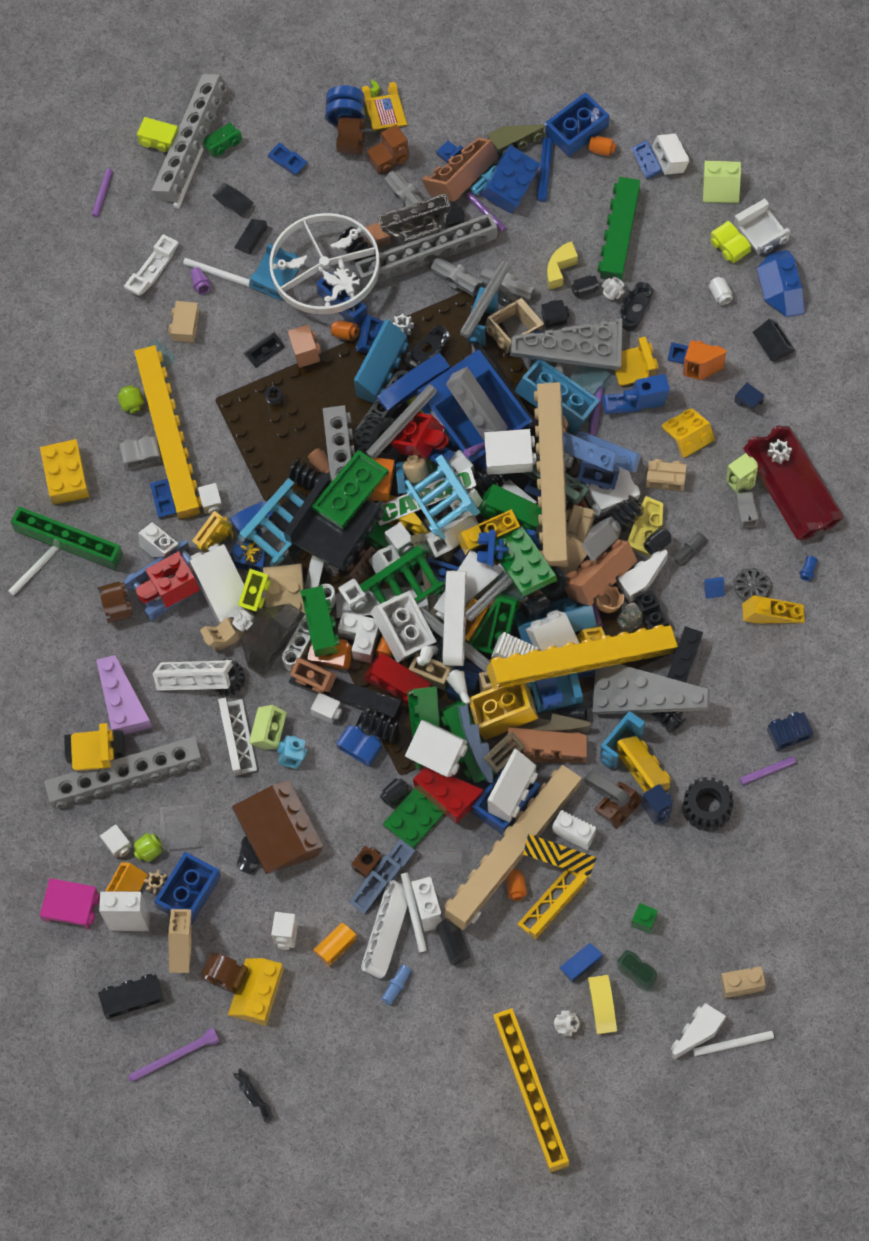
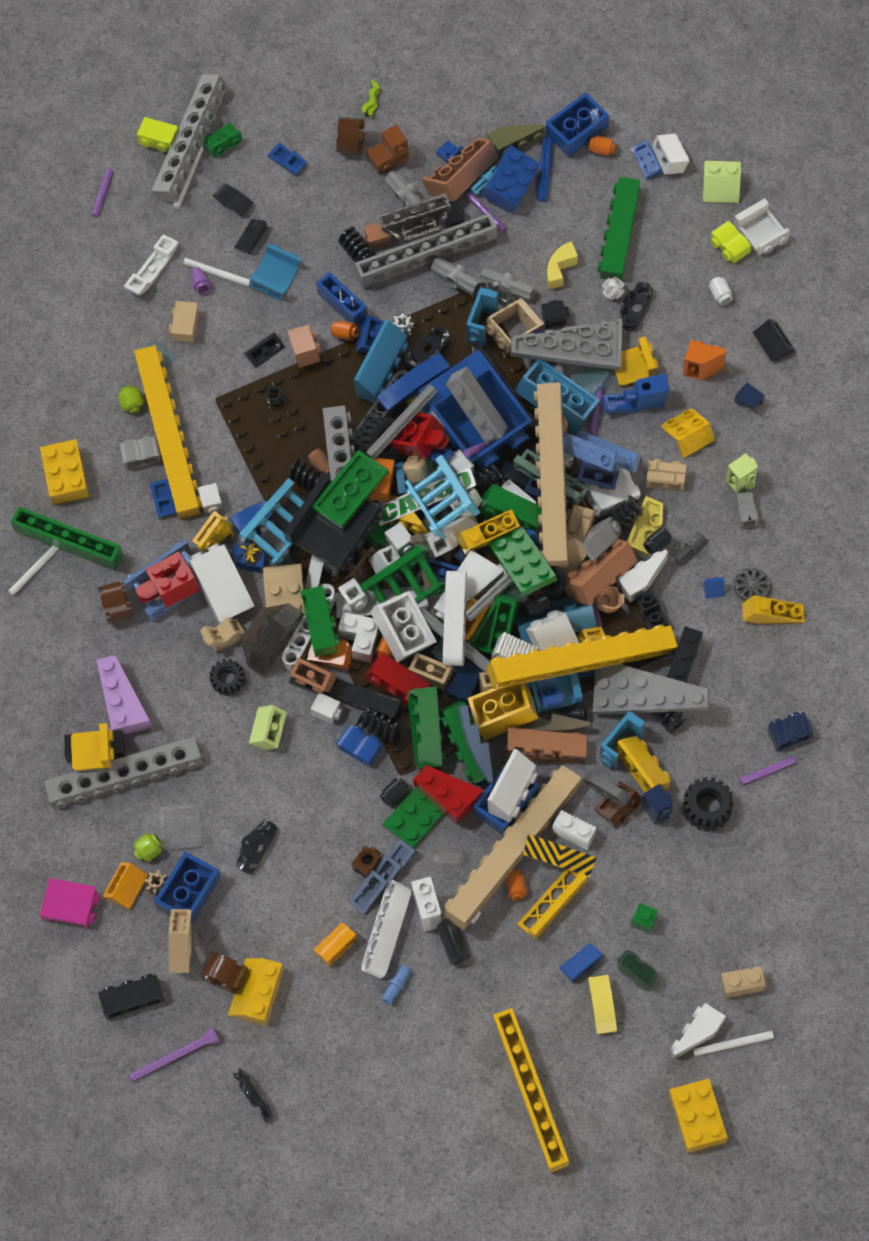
white brick [99,892,150,931] -> none
white brick [100,824,132,858] -> none
white slope [138,522,179,557] -> none
white fence [153,660,233,690] -> none
white fence [218,698,257,776] -> none
white gear [232,608,256,632] -> none
reddish brown slope [232,780,324,874] -> none
neon yellow brick [238,569,271,612] -> none
white piece [269,213,380,314] -> none
white brick [271,912,298,950] -> none
medium azure brick [277,735,307,769] -> none
blue wheel [325,85,365,127] -> none
yellow flag [362,82,407,131] -> none
white bar [401,872,427,952] -> none
white brick [405,720,468,777] -> none
white arm [416,645,438,666] -> none
white cone [446,670,471,705] -> none
light grey axle [460,260,510,338] -> none
blue hips [477,530,509,567] -> none
dark tan tile [482,732,525,773] -> none
white brick [484,429,536,475] -> none
white gear [554,1010,579,1036] -> none
black brick [571,275,599,298] -> none
clear rock [617,602,642,632] -> none
blue slope [667,342,689,364] -> none
dark red panel [743,425,844,540] -> none
blue wedge [757,250,805,317] -> none
white gear [767,439,792,464] -> none
blue pin [799,556,818,581] -> none
none -> yellow brick [669,1078,728,1153]

